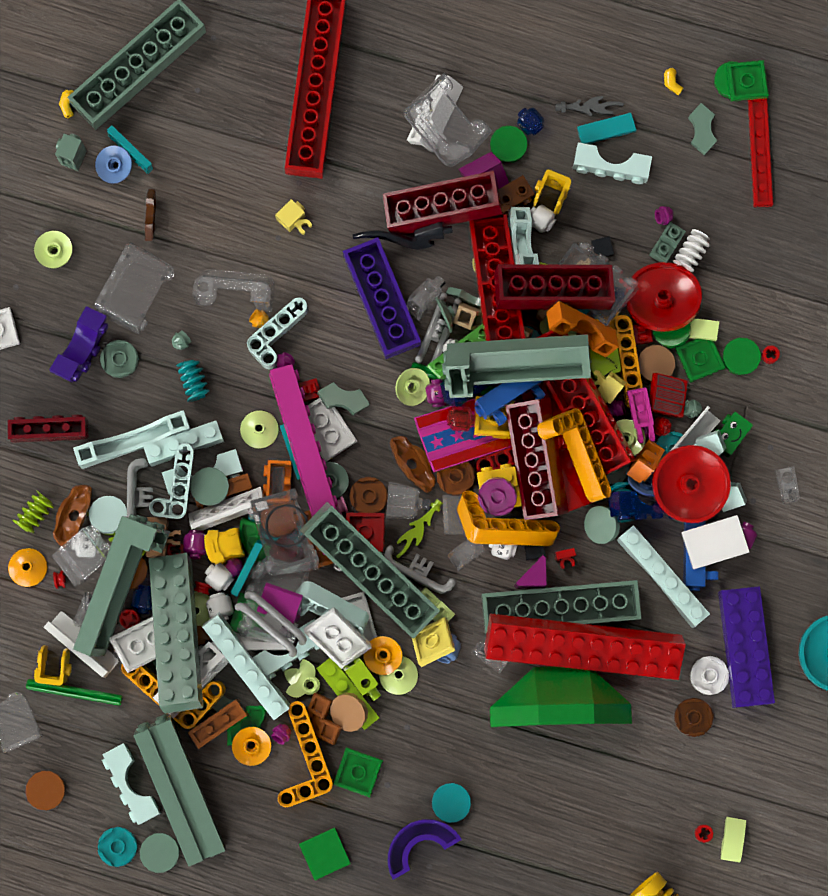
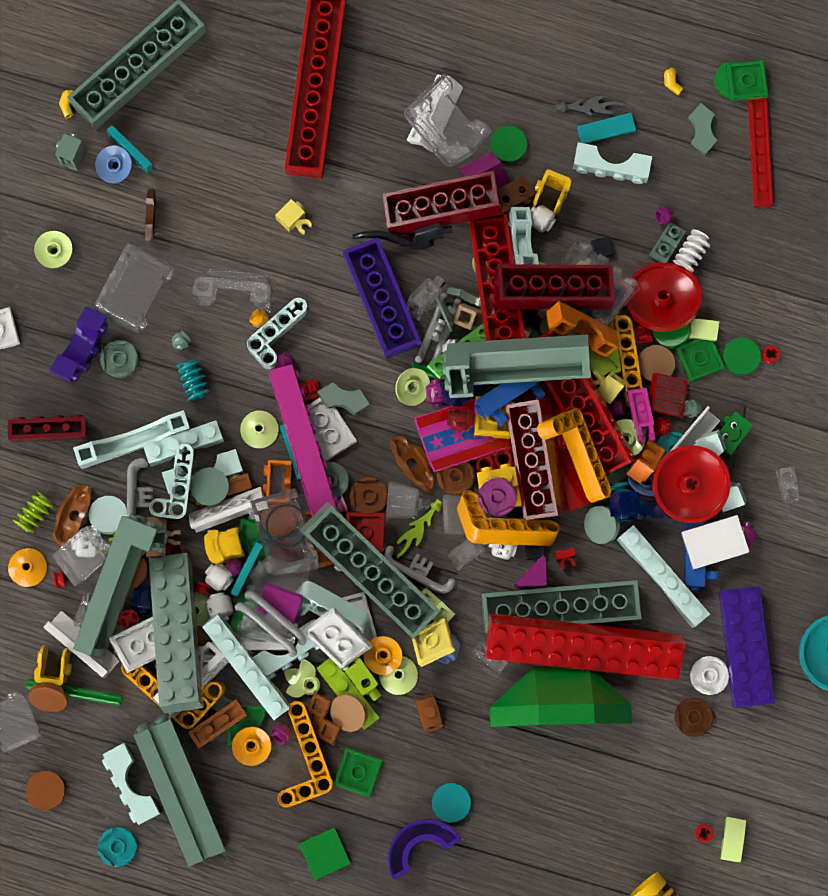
sand green tile [140,833,179,873] -> none
magenta head [183,530,207,559] -> none
clear blue head [517,107,544,136] -> none
none -> dark orange tile [29,682,68,712]
none -> dark orange torso [414,693,443,734]

